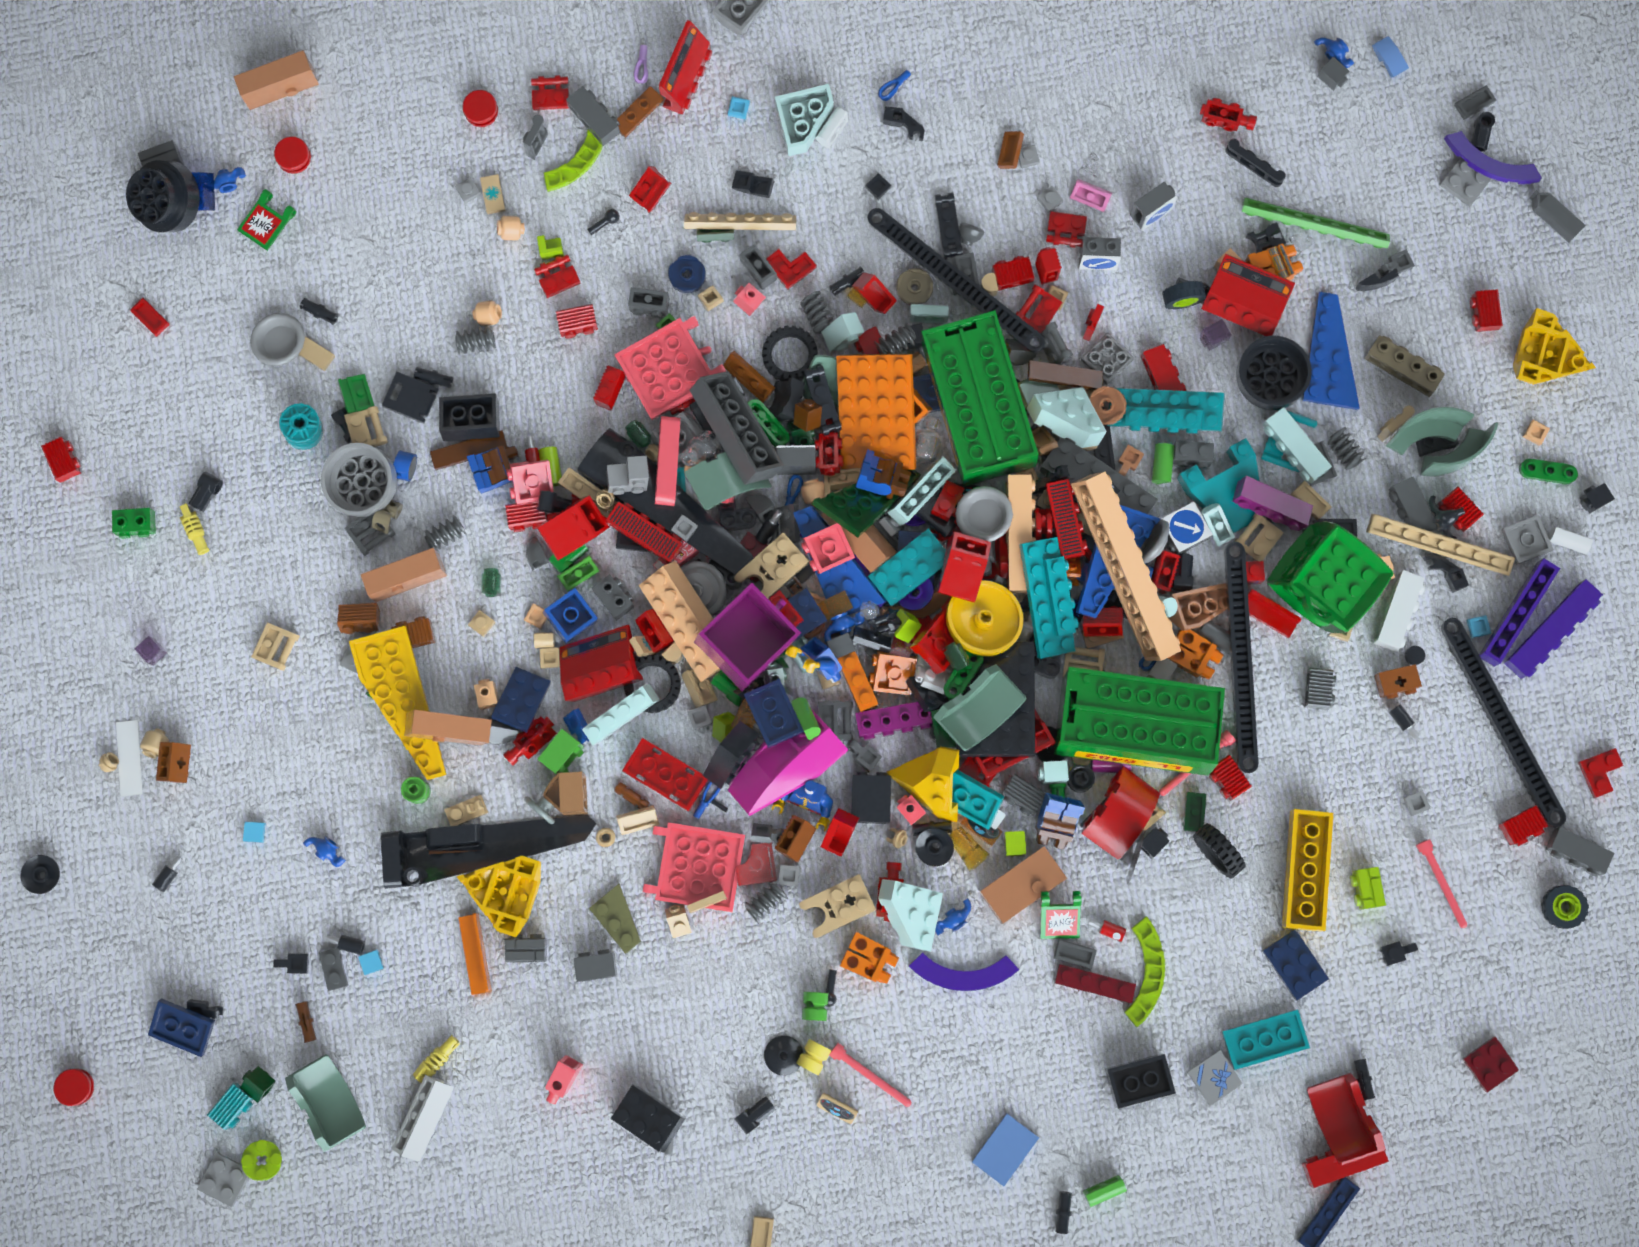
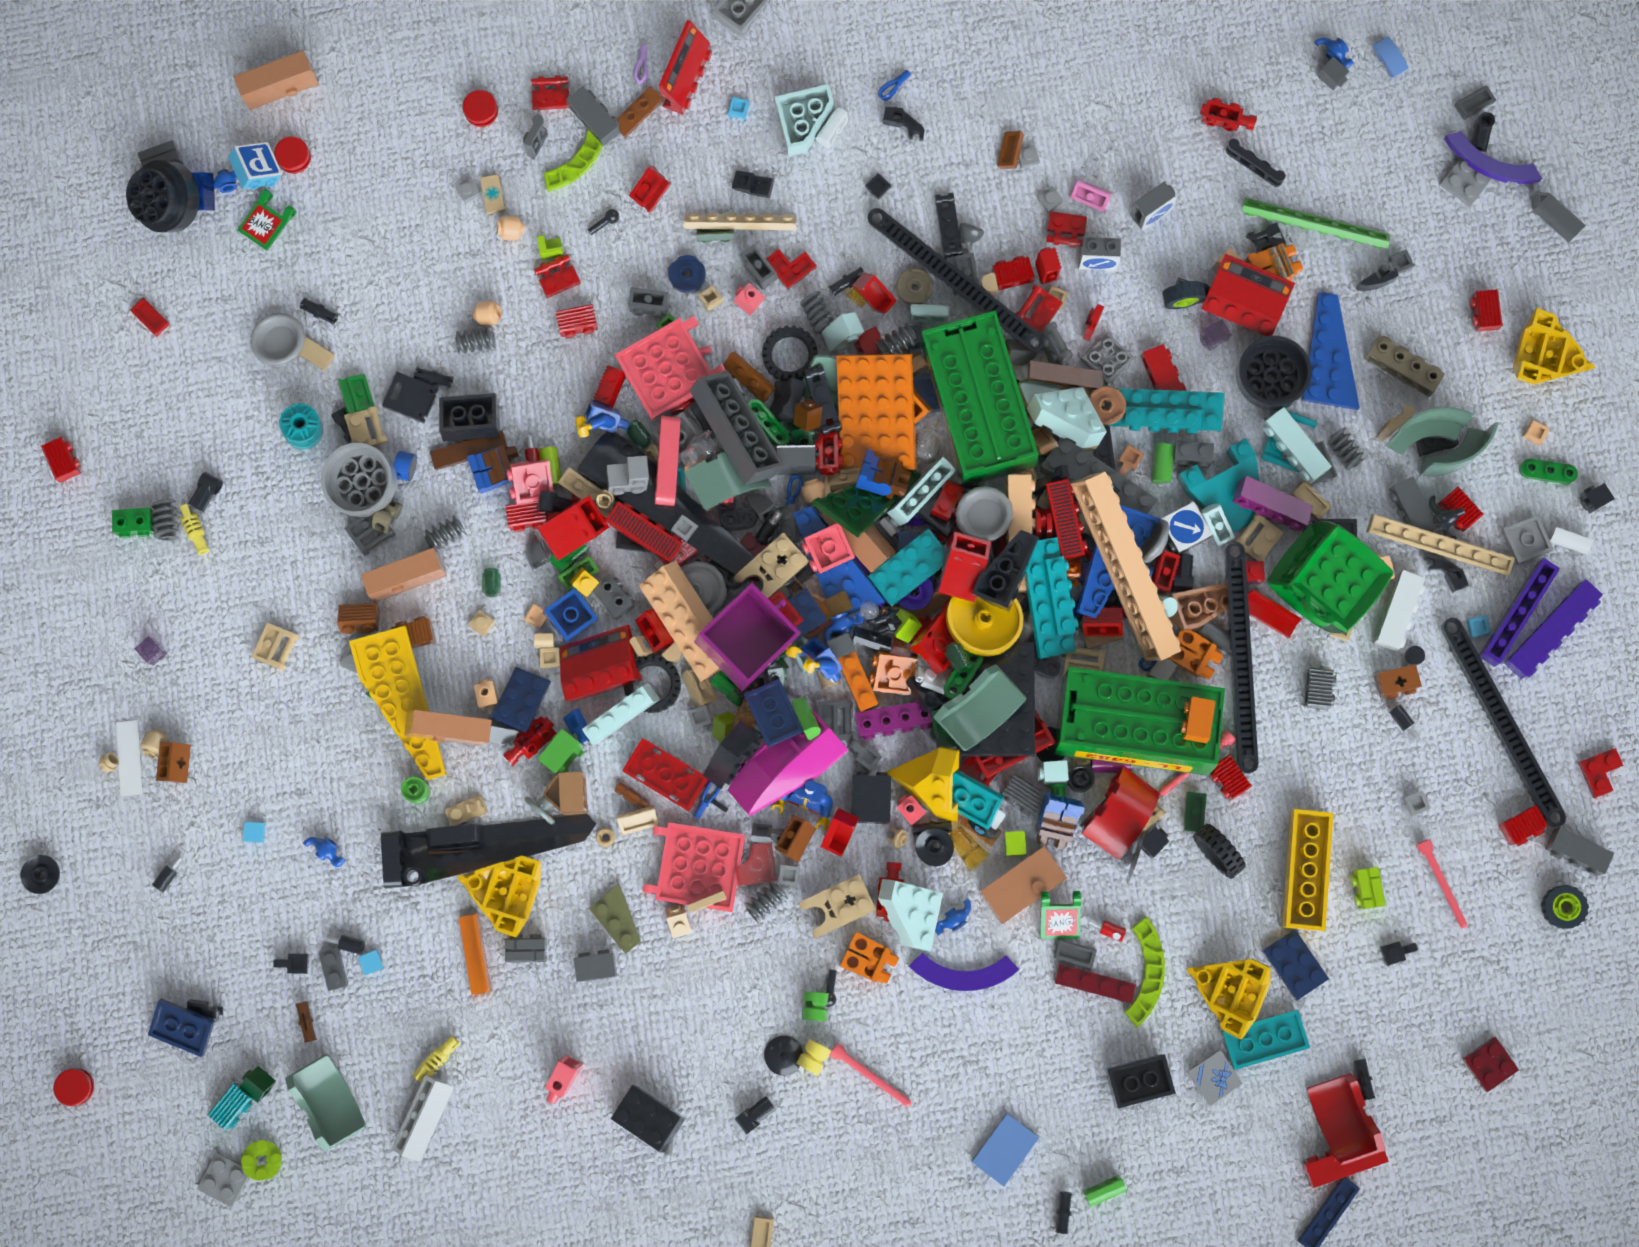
slope [817,1093,858,1124] -> none
none -> dark grey piece [151,499,179,541]
none -> piece [228,142,282,189]
none -> yellow brick [569,567,599,597]
none -> blue torso [575,399,630,437]
none -> black wedge [972,530,1039,612]
none -> orange brick [1181,697,1215,743]
none -> yellow wedge [1186,958,1271,1039]

